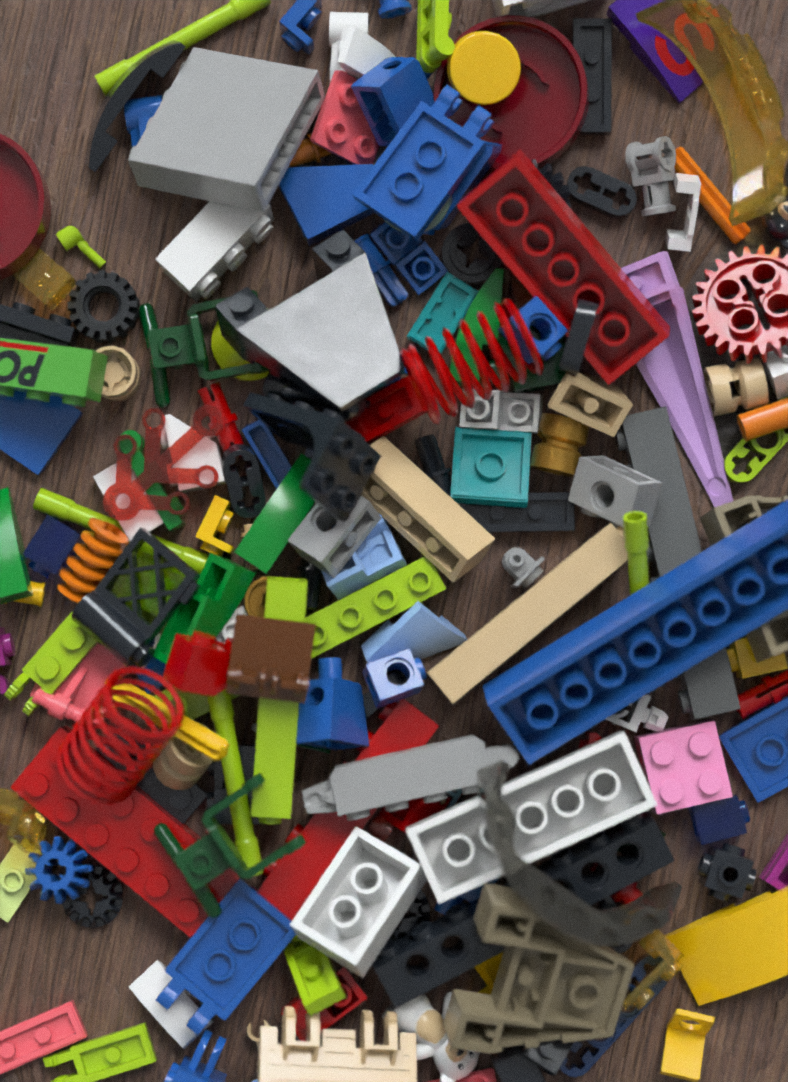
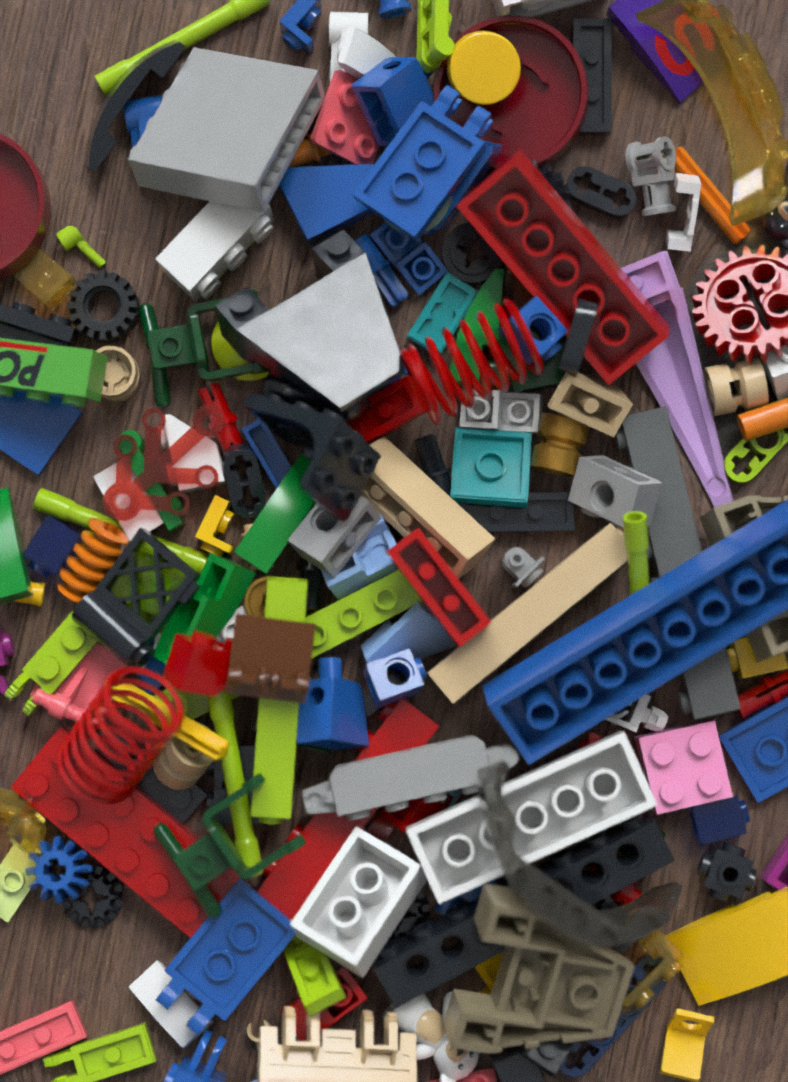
none -> red brick [385,527,492,647]

